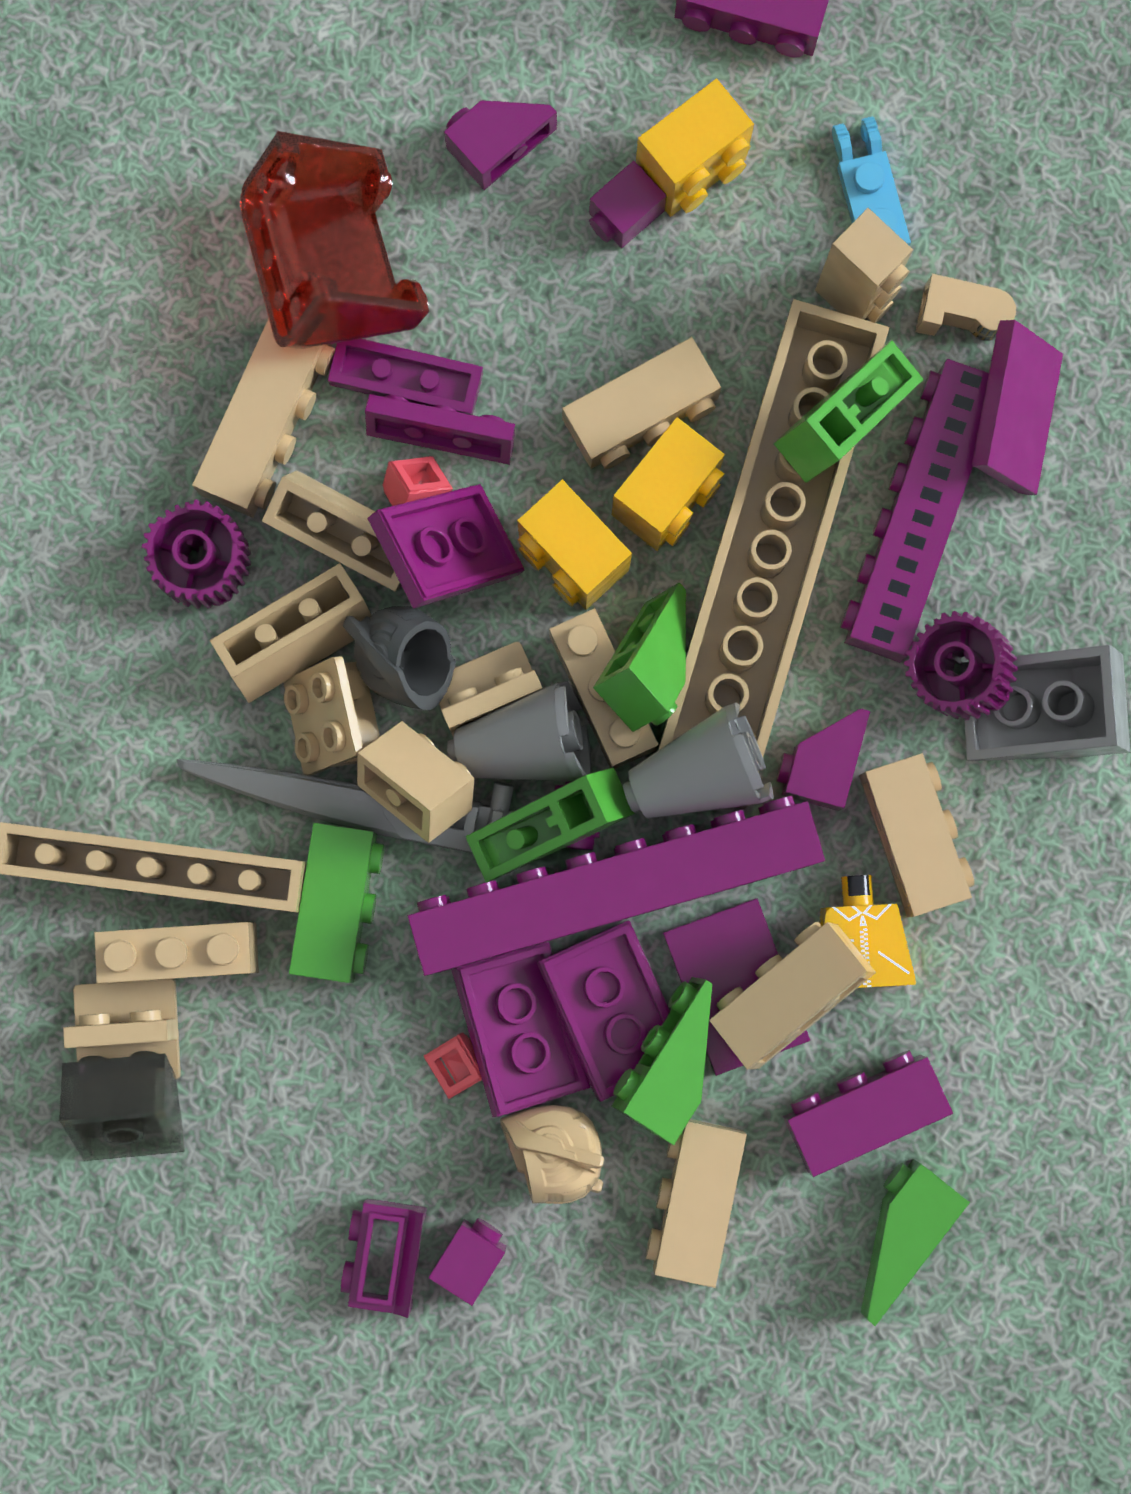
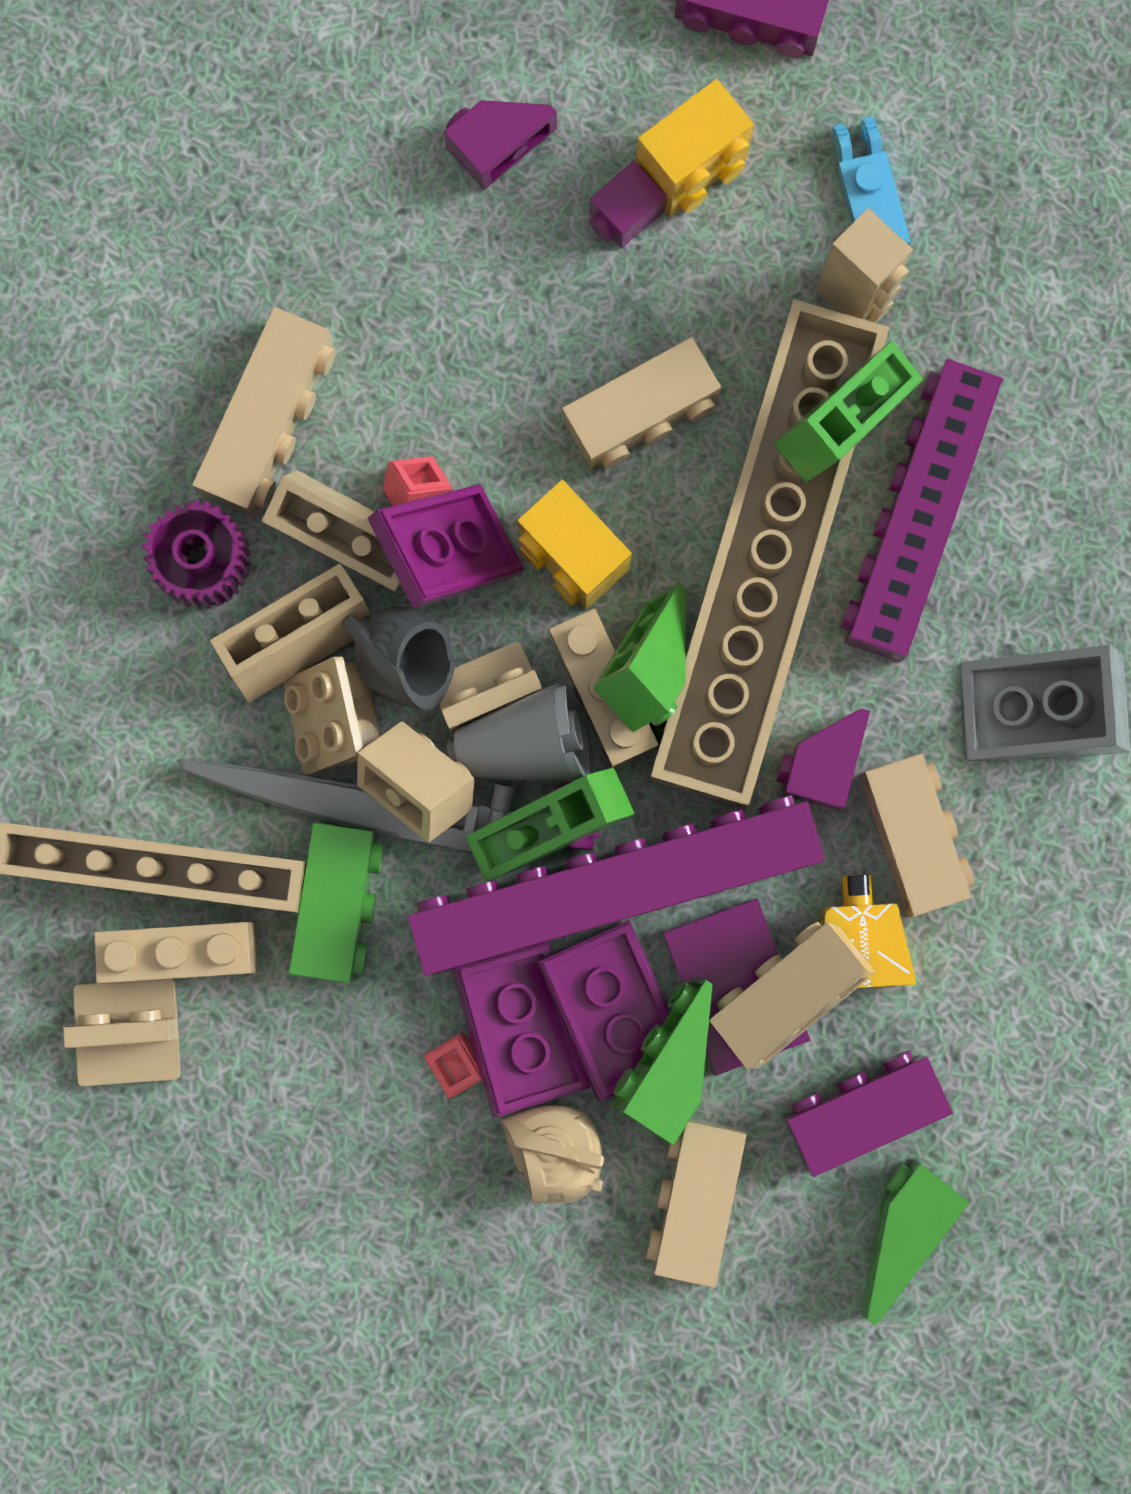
clear smoke slope [59,1051,185,1161] -> none
clear red windscreen [240,131,429,349] -> none
magenta plate [328,333,484,415] -> none
magenta window [340,1198,427,1318] -> none
magenta plate [365,394,515,465] -> none
magenta brick [429,1218,507,1306] -> none
yellow brick [611,417,725,551] -> none
light grey cone [623,703,774,819] -> none
magenta brick [904,611,1018,720] -> none
tan leg [915,273,1016,340] -> none
magenta tile [972,320,1063,495] -> none

